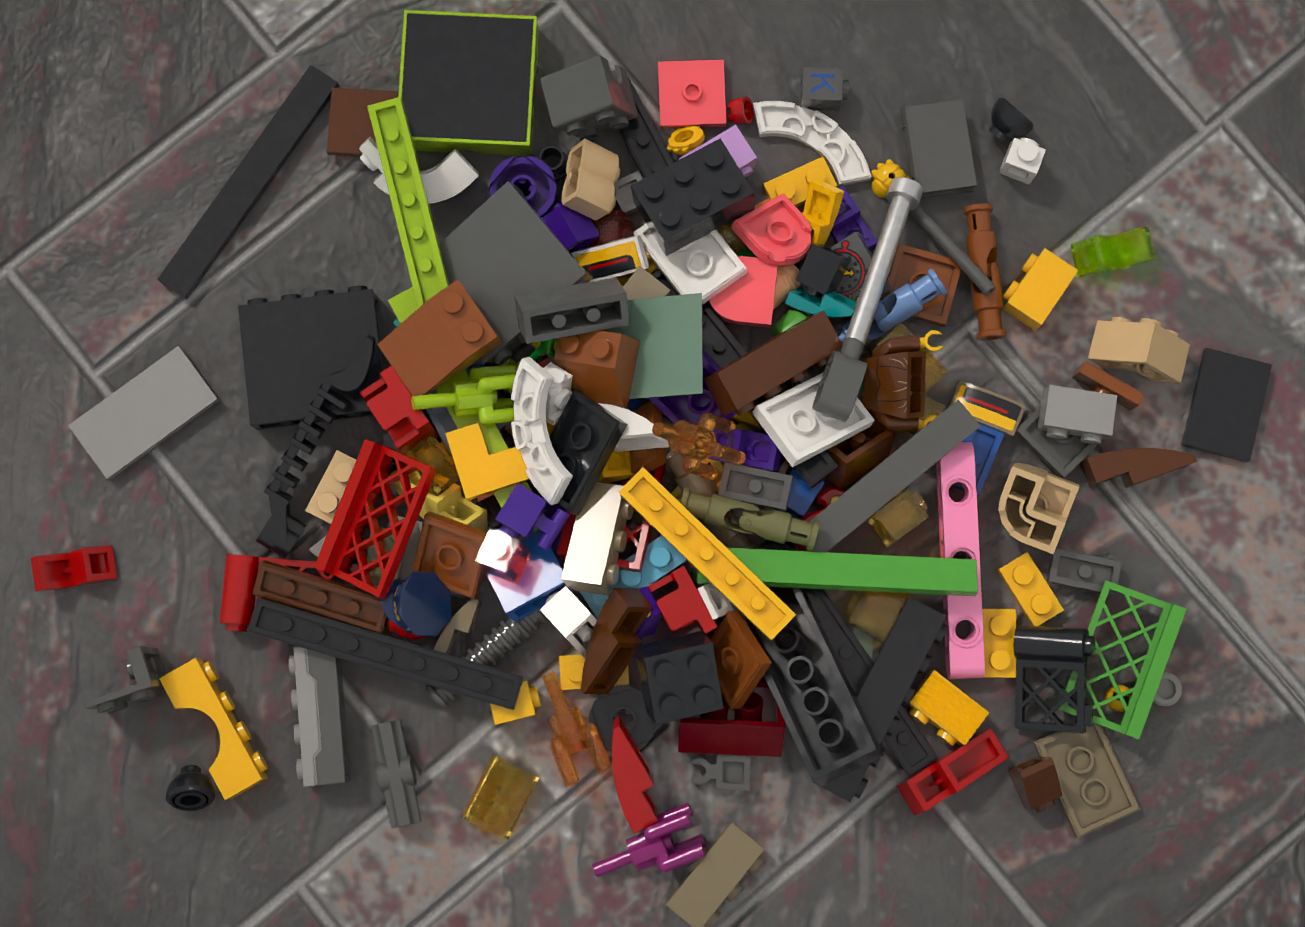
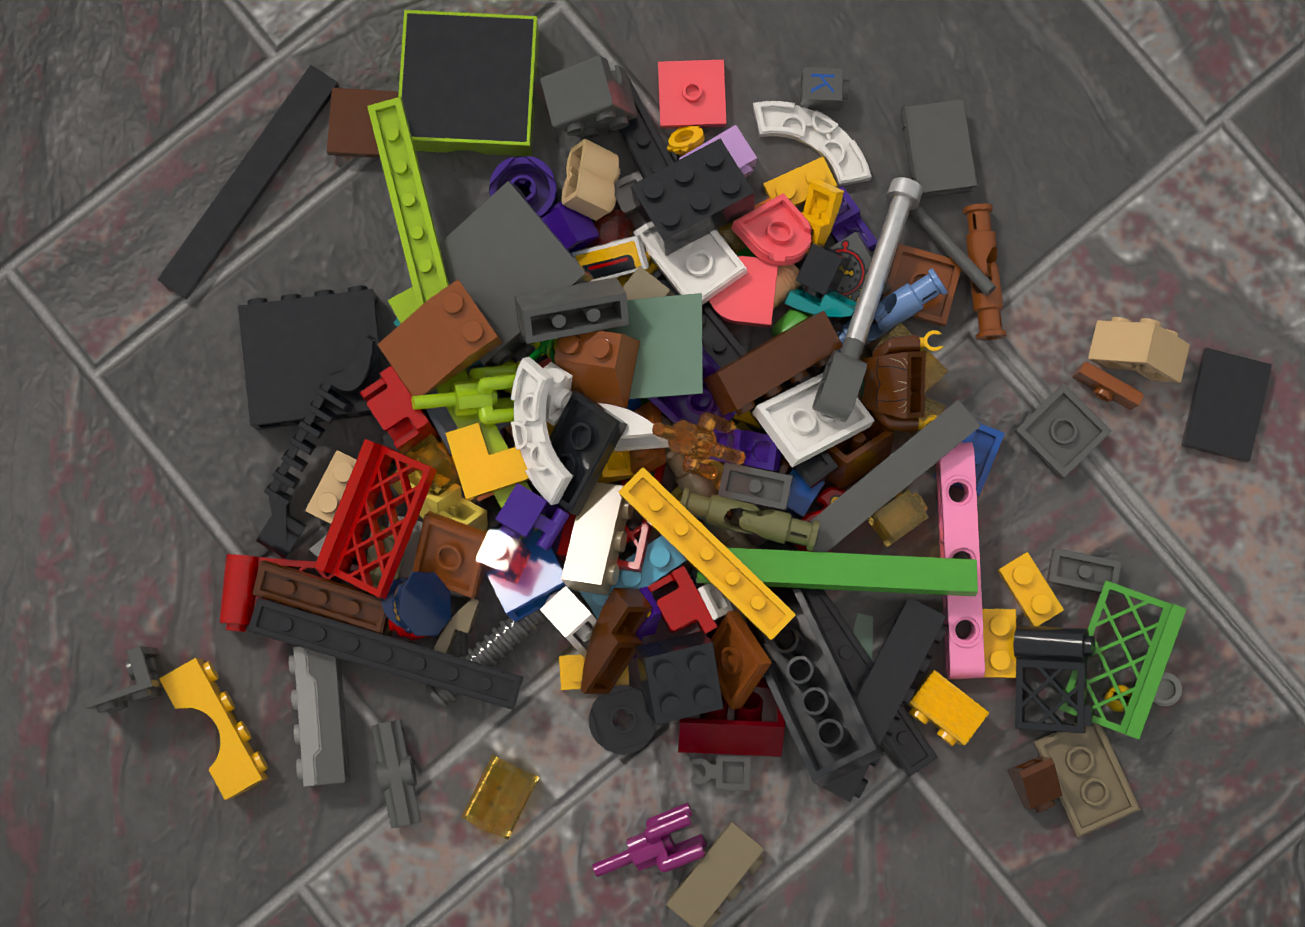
red slope [30,545,117,592] -> none
light grey tile [68,346,220,480] -> none
black brick [166,765,215,811] -> none
white arch [359,137,479,204] -> none
yellow brick [490,681,541,725] -> none
black piece [538,145,568,181] -> none
clear orange plant [542,672,612,788] -> none
red slope [612,716,658,834] -> none
red hinge [727,97,754,124] -> none
clear yellow brick [844,591,910,642] -> none
yellow animal [870,159,910,199] -> none
red slope [896,728,1009,815] -> none
slope [947,381,1026,437] -> none
black brick [988,98,1034,142] -> none
tan brick [998,463,1080,554] -> none
white brick [999,138,1046,185] -> none
yellow brick [1002,248,1079,331] -> none
light grey brick [1037,385,1118,444] -> none
clear neon green slope [1070,226,1155,277] -> none
reddish brown slope [1080,448,1197,488] -> none

